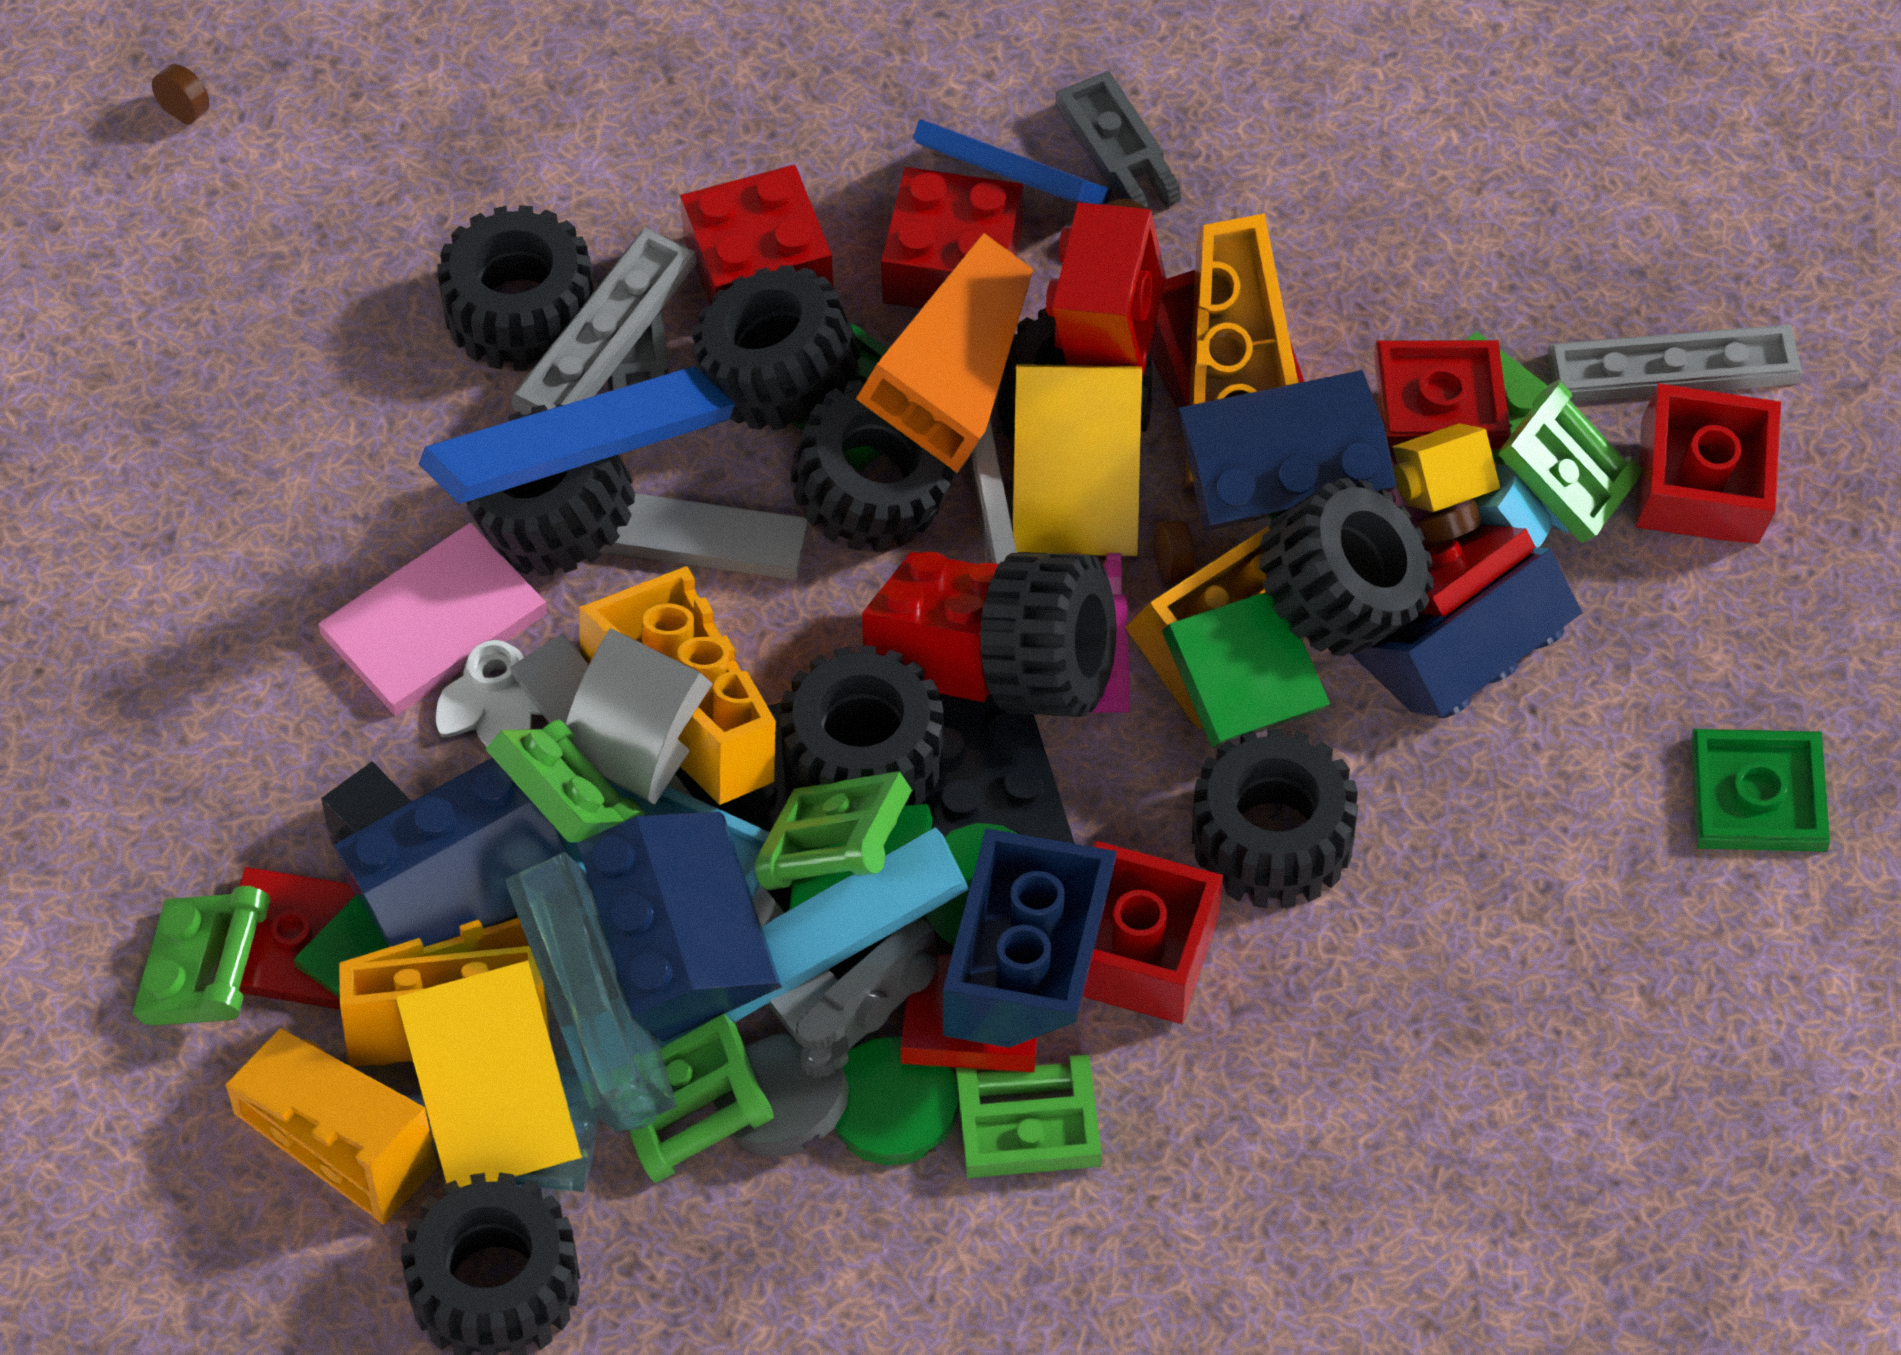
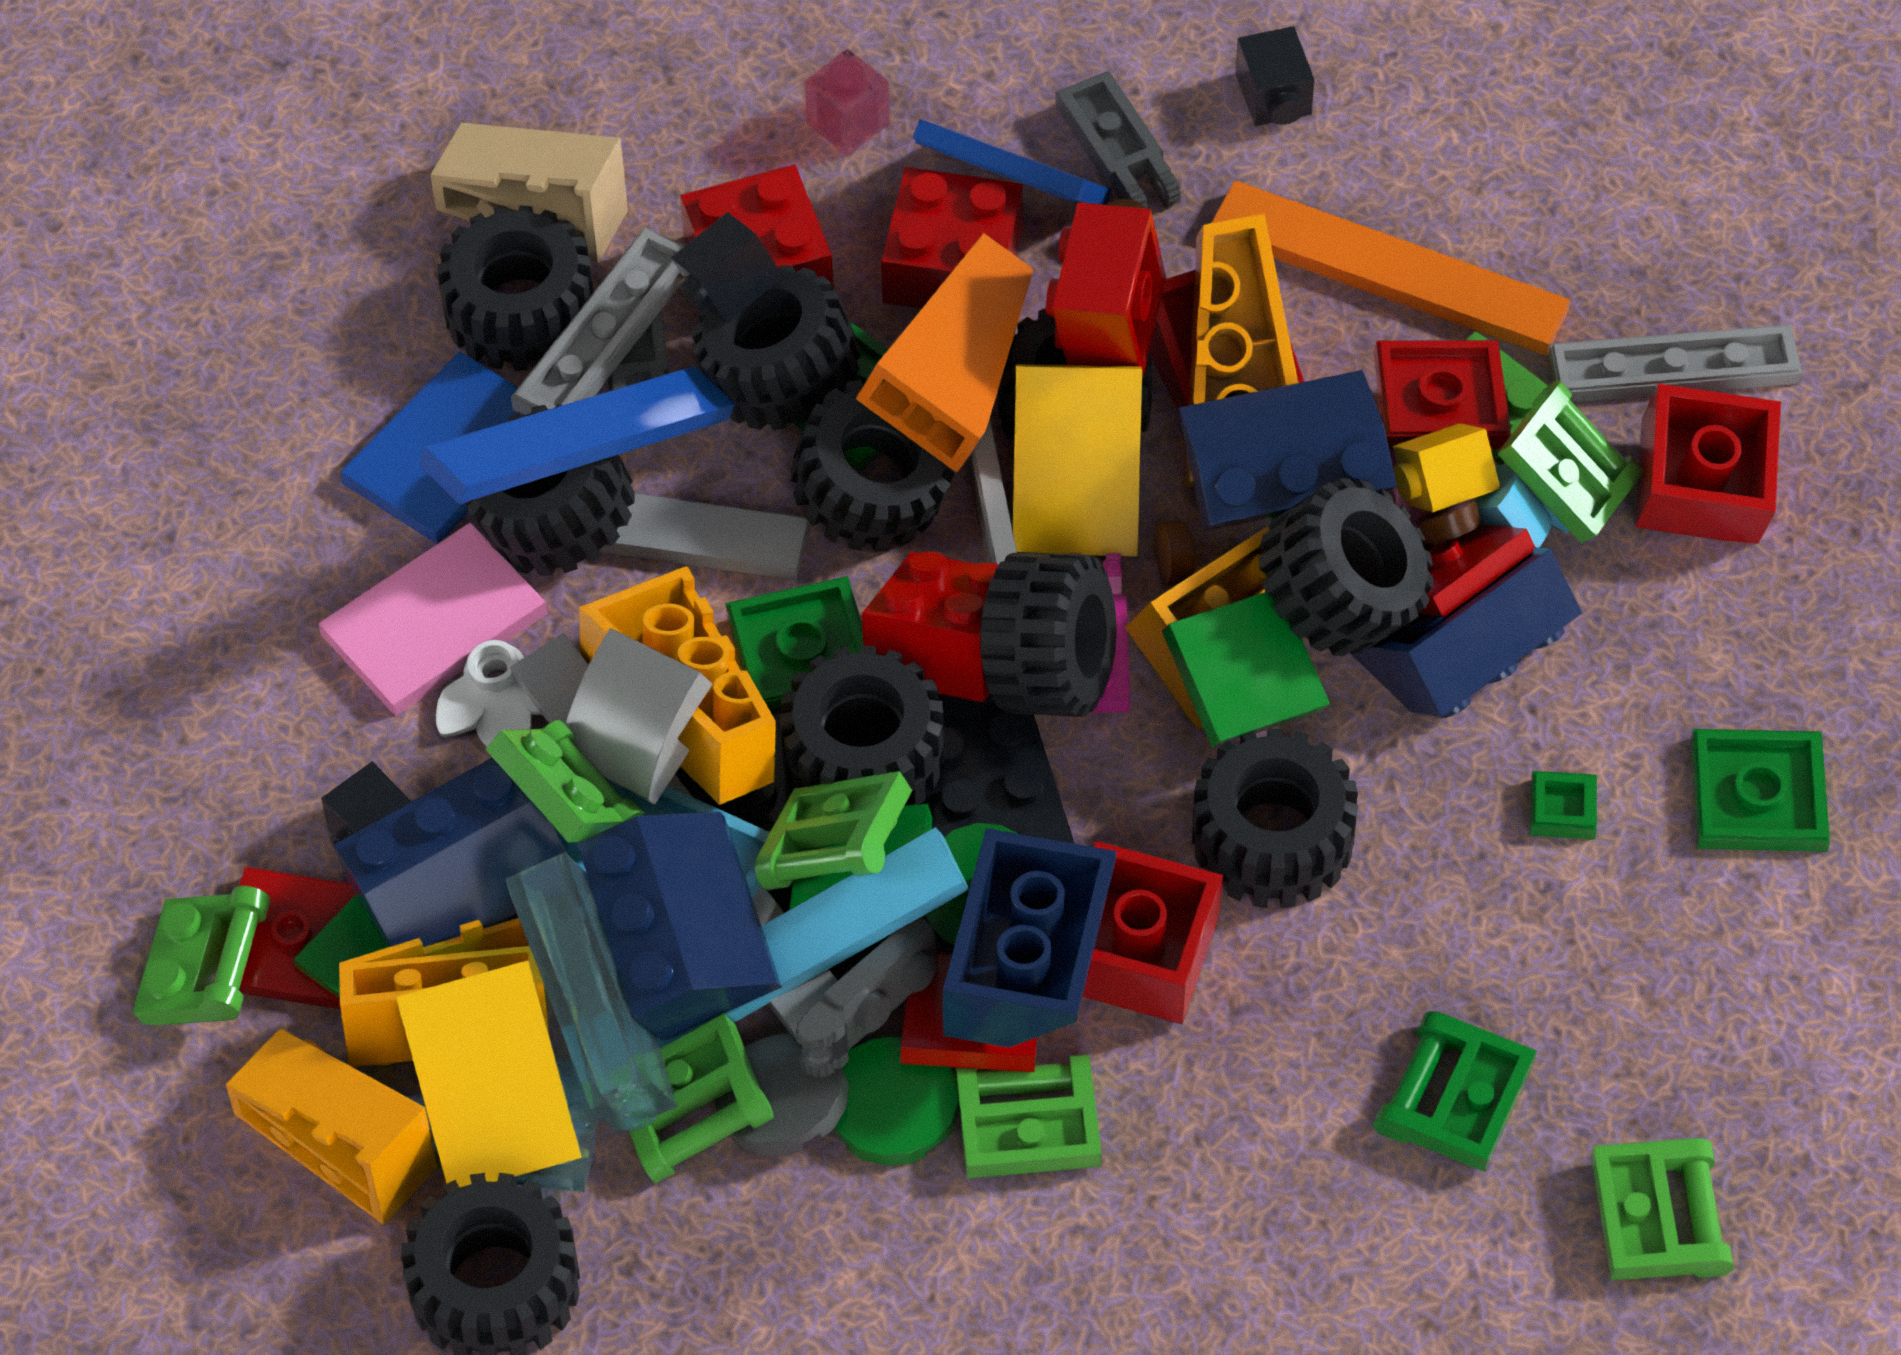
reddish brown tile [152,64,209,125] -> none
none -> blue tile [340,351,524,544]
none -> tan wedge [430,122,628,263]
none -> black brick [671,212,784,323]
none -> green plate [725,576,863,709]
none -> clear pink brick [804,48,890,156]
none -> orange tile [1211,180,1570,356]
none -> black brick [1235,26,1315,126]
none -> green plate [1373,1011,1537,1172]
none -> green tile [1530,771,1597,839]
none -> bright green plate [1591,1138,1734,1281]

